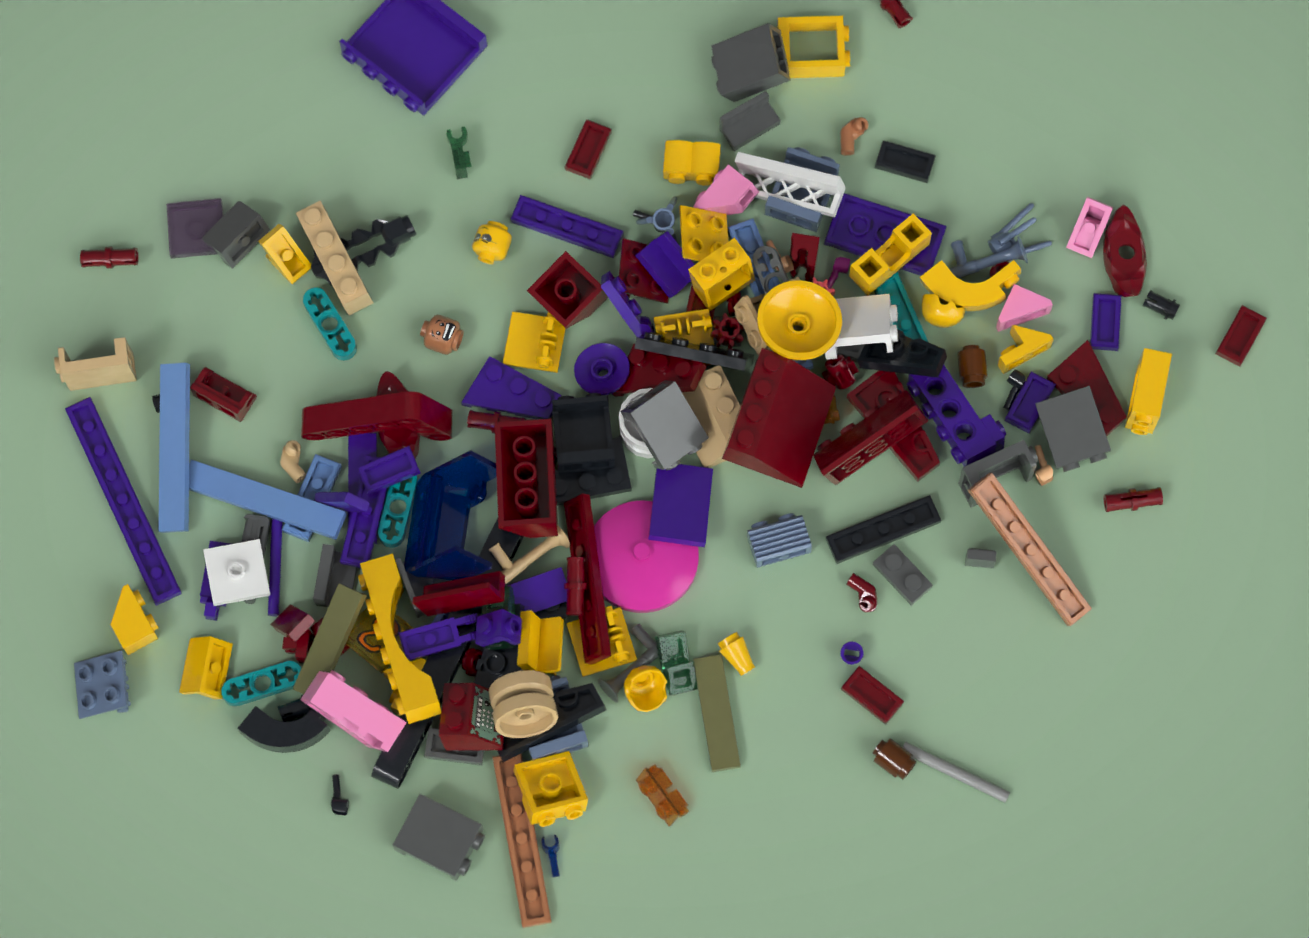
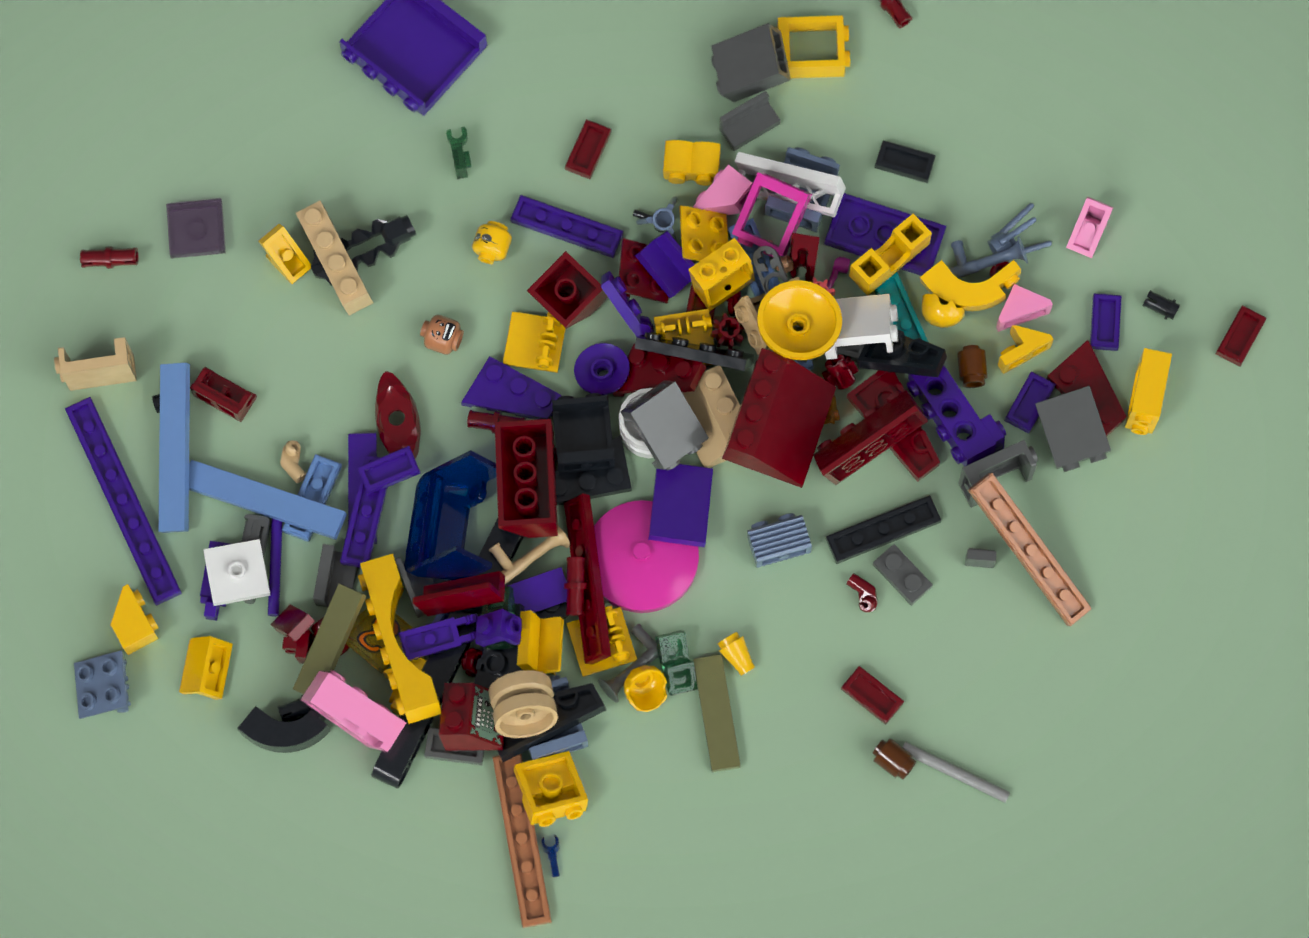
dark grey panel [202,201,270,269] -> none
teal beam [221,661,302,706] -> none
dark red beam [301,391,453,441] -> none
teal beam [303,287,357,361] -> none
dark purple tile [313,492,369,512] -> none
black hand [331,774,349,816] -> none
teal beam [378,475,418,548] -> none
dark grey panel [393,794,485,881] -> none
clear orange hinge [636,764,689,827] -> none
nougat arm [840,117,868,156] -> none
dark purple hinge [840,642,864,665] -> none
black hand [1003,369,1025,410] -> none
light nougat hand [1034,445,1053,486] -> none
dark red piece [1103,205,1147,297] -> none
dark red pin [1103,487,1163,512] -> none
none -> dark pink window [732,172,813,257]

